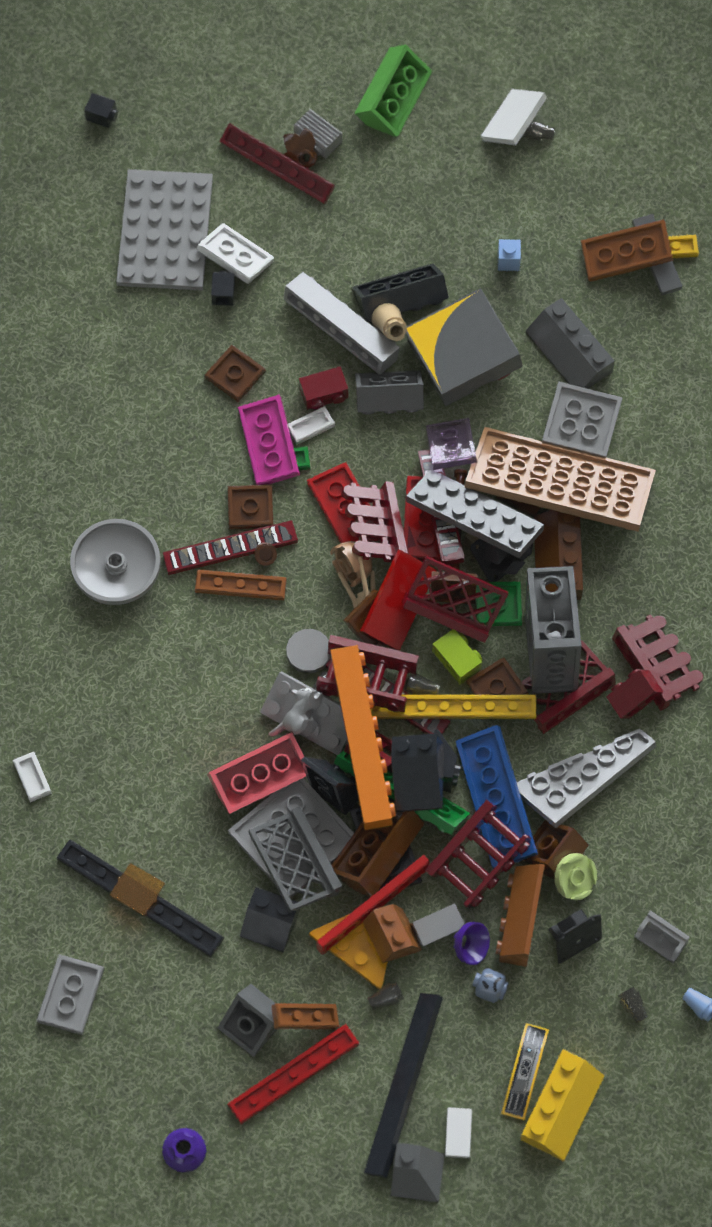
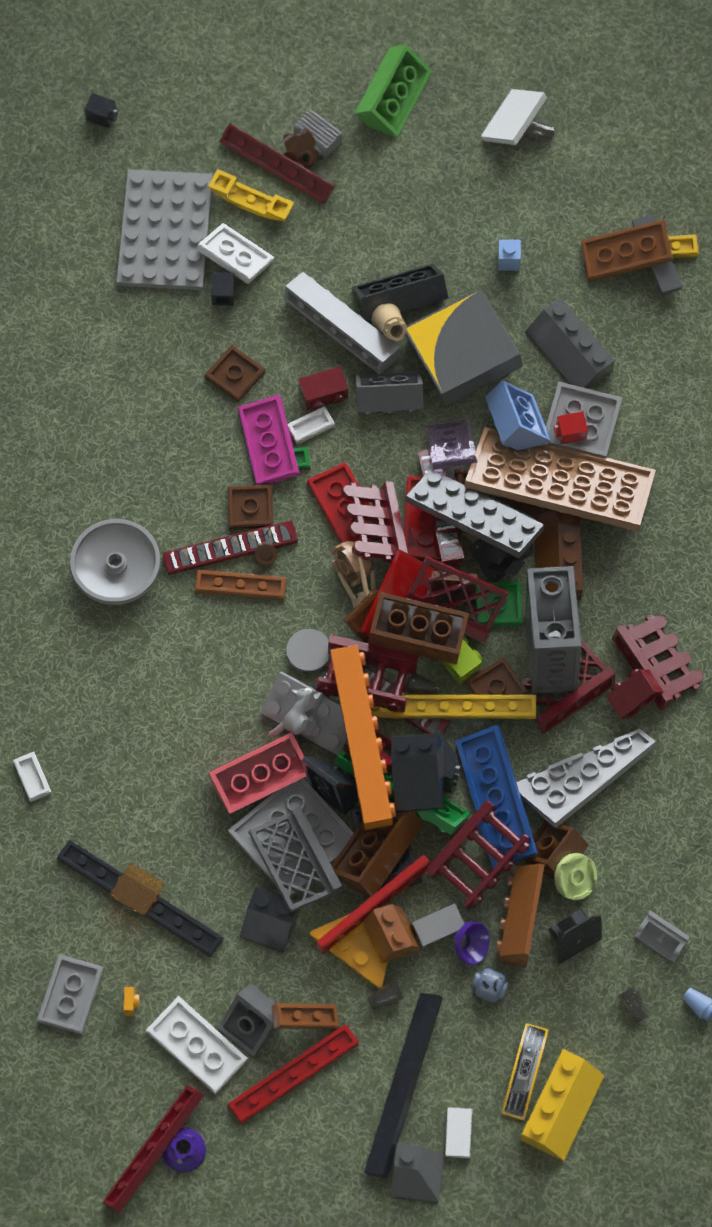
none -> dark red tile [102,1085,204,1213]
none -> light orange plate [124,987,140,1016]
none -> white tile [146,996,248,1095]
none -> yellow slope [208,169,294,221]
none -> reddish brown slope [368,592,469,665]
none -> medium blue slope [485,380,551,450]
none -> red brick [553,411,588,445]

